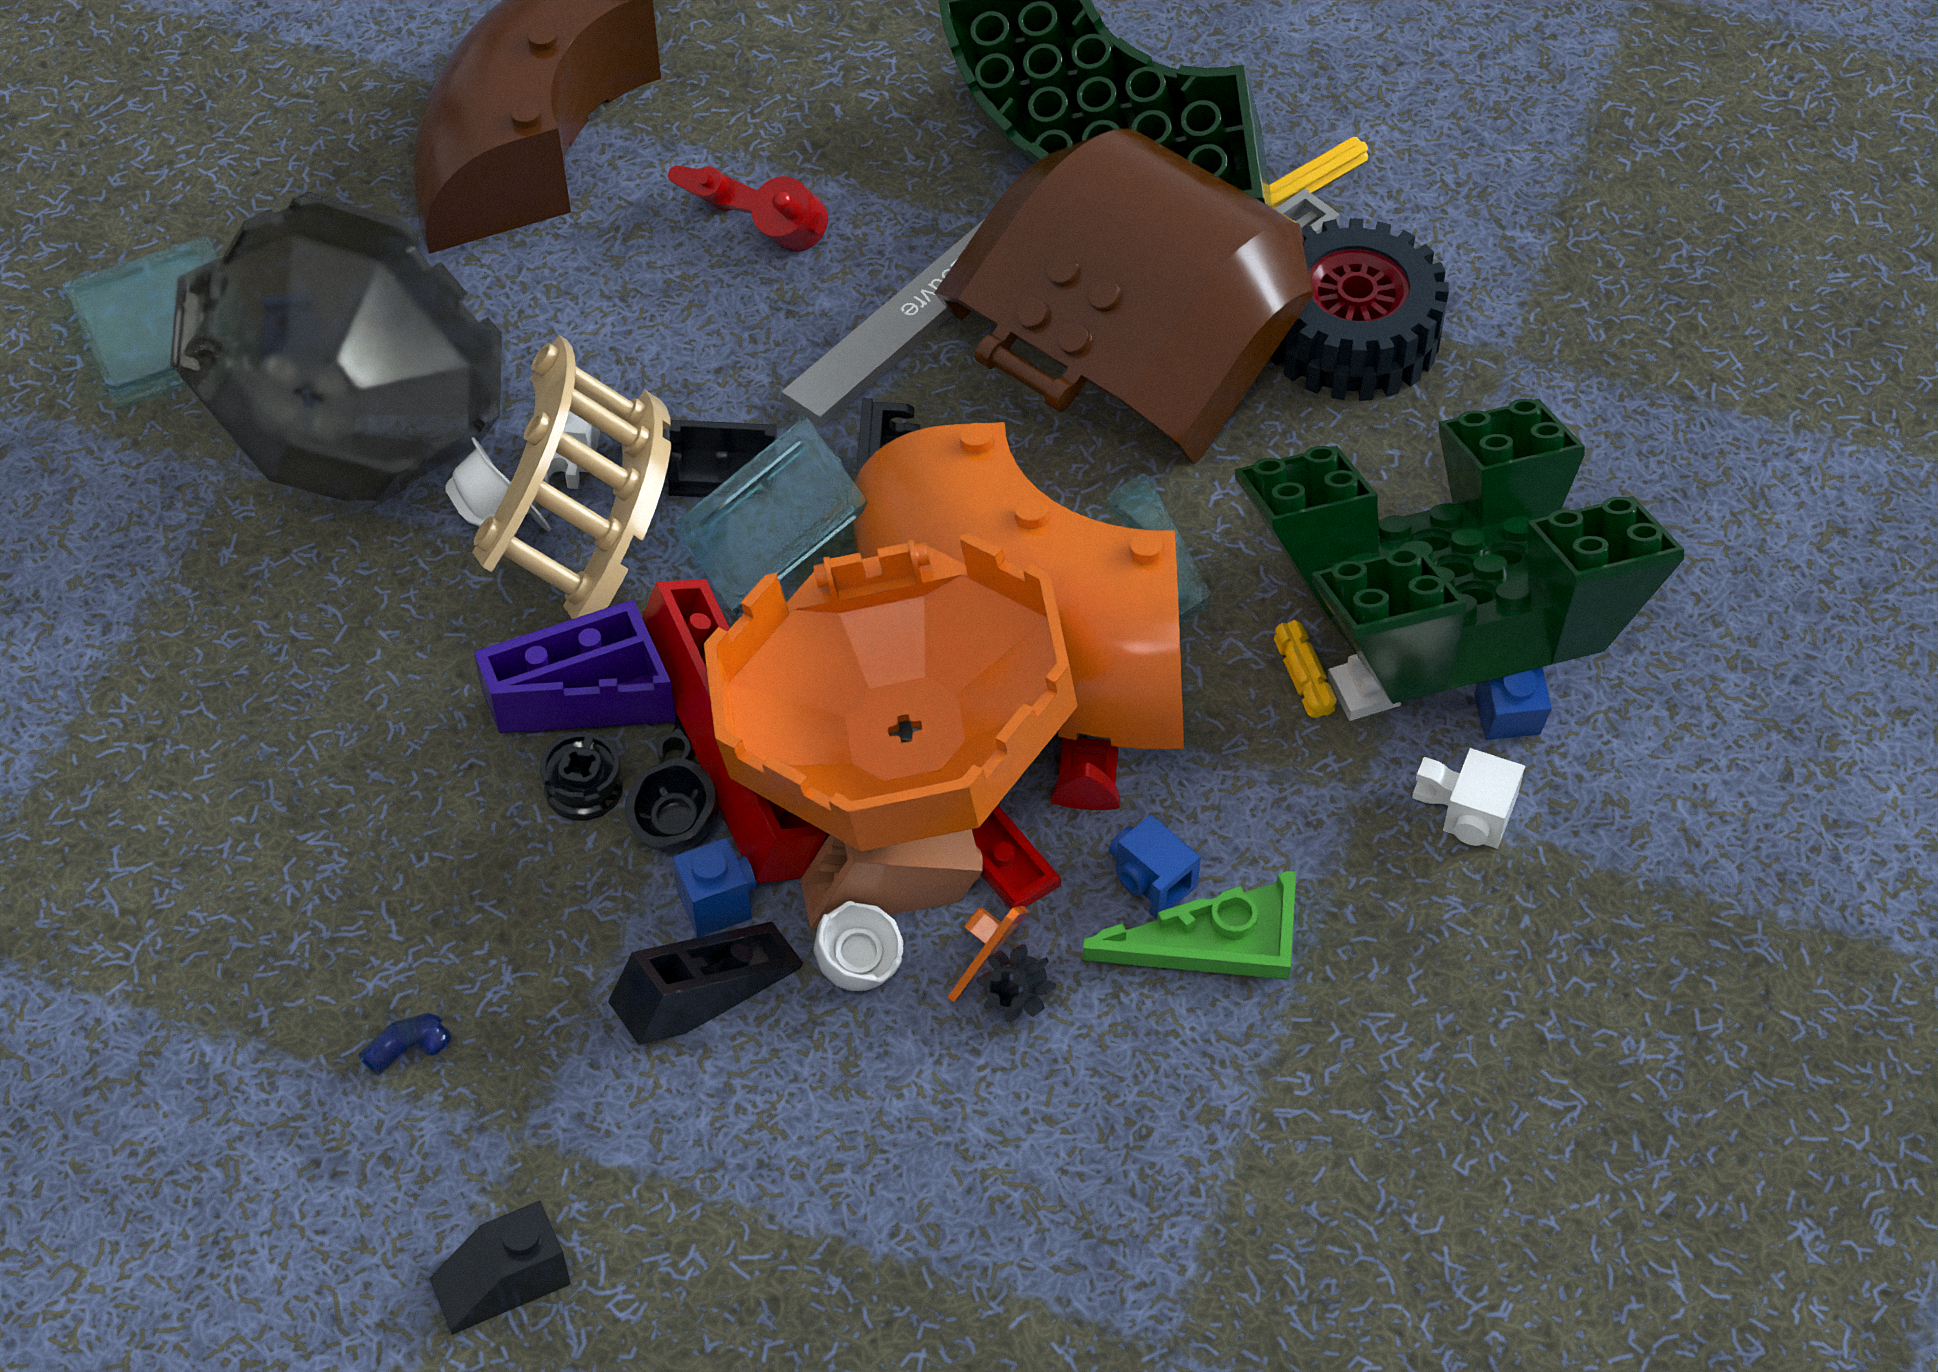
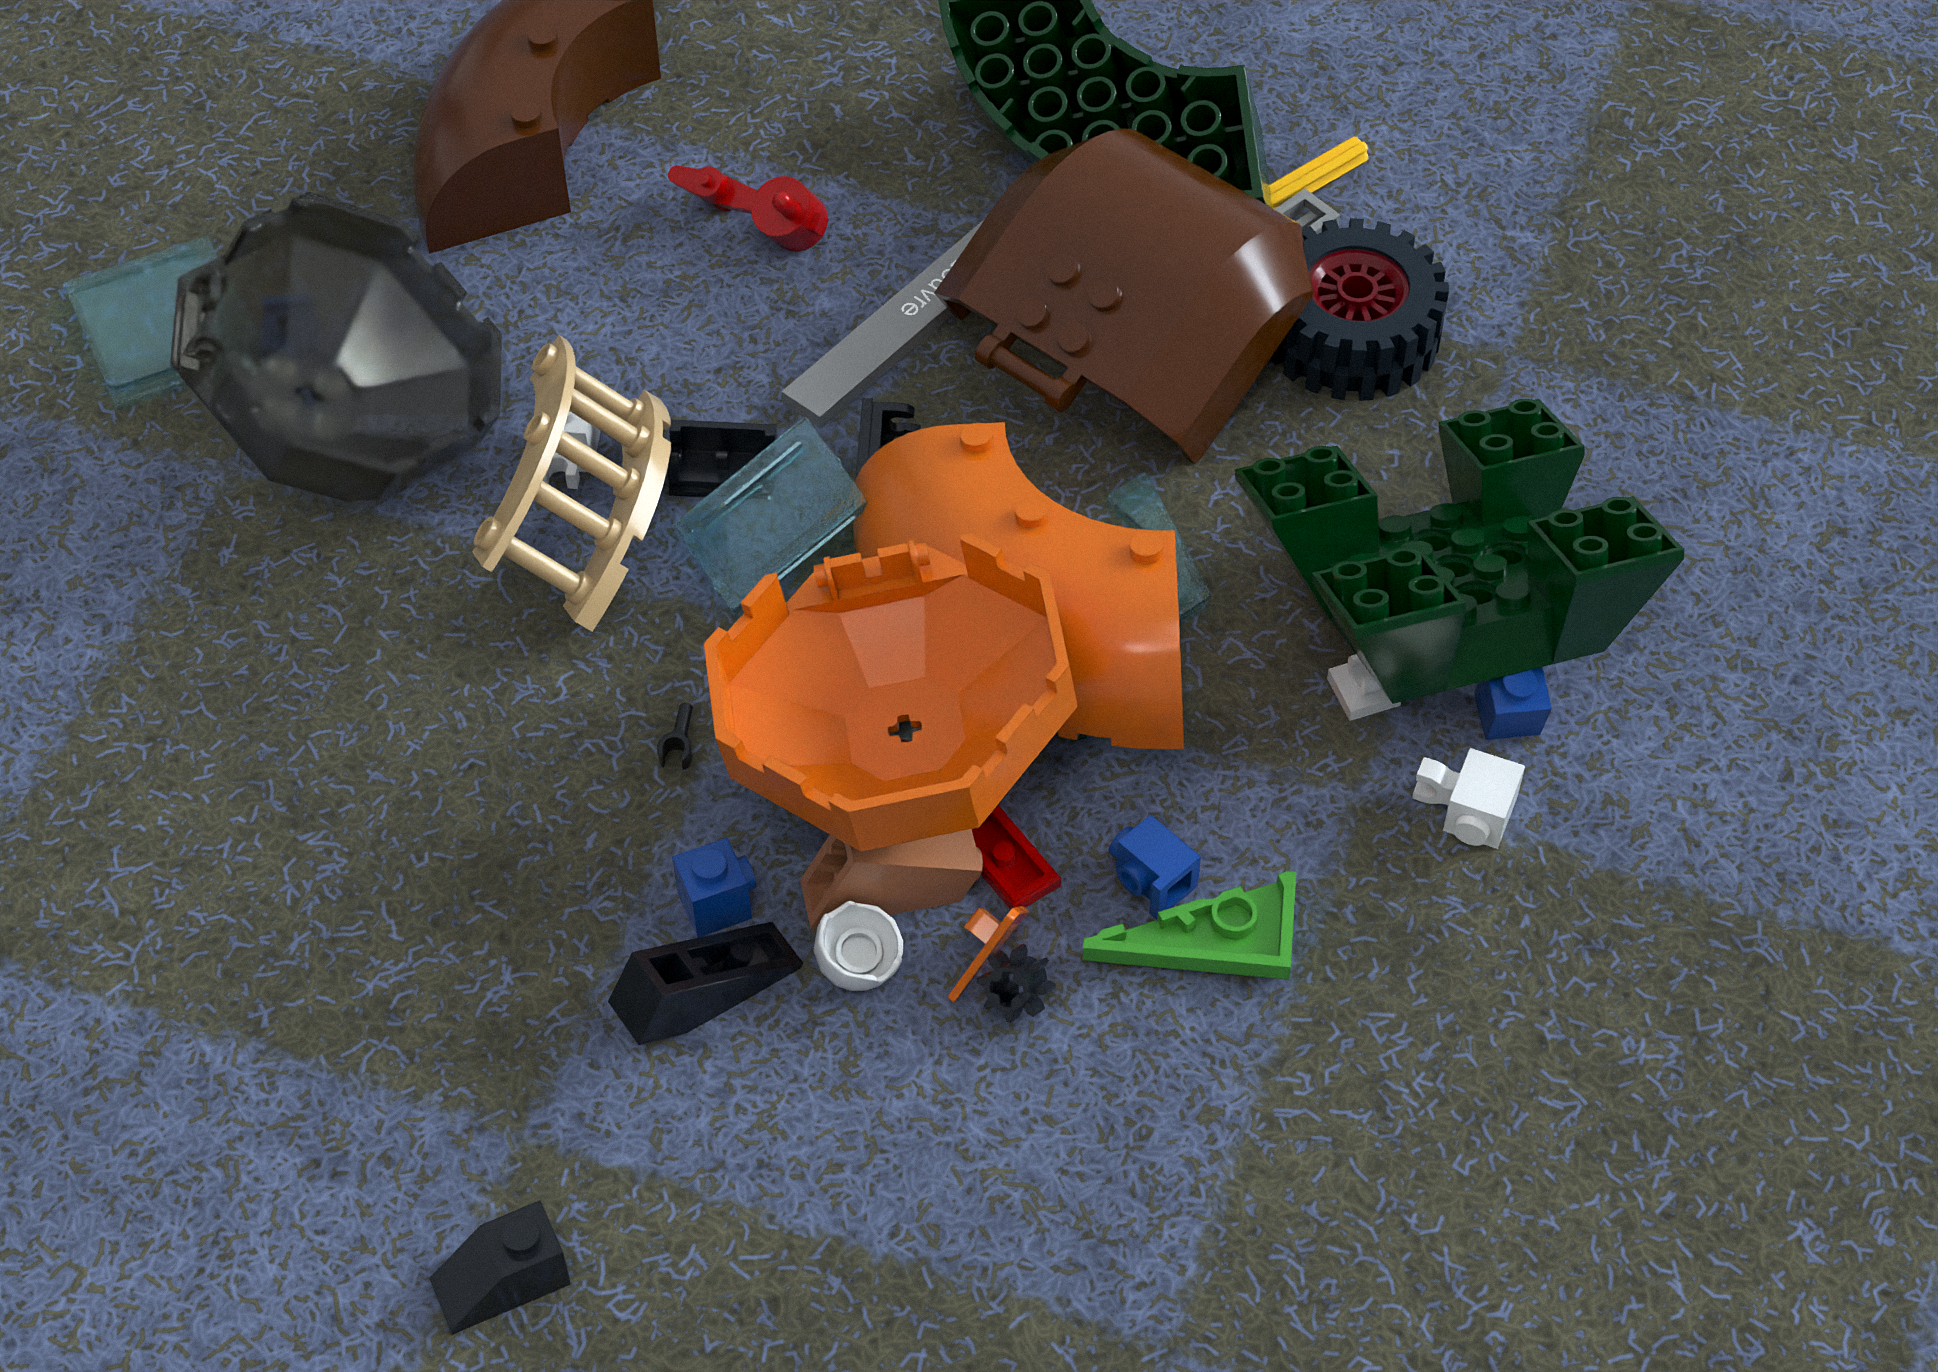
clear blue arm [358,1013,452,1076] -> none
white piece [446,437,551,532] -> none
dark purple wedge [473,600,676,733] -> none
black wheel [540,732,623,821] -> none
black helmet [625,758,719,852] -> none
red brick [642,579,827,884] -> none
red tile [1051,738,1121,810] -> none
yellow axle [1274,620,1337,718] -> none

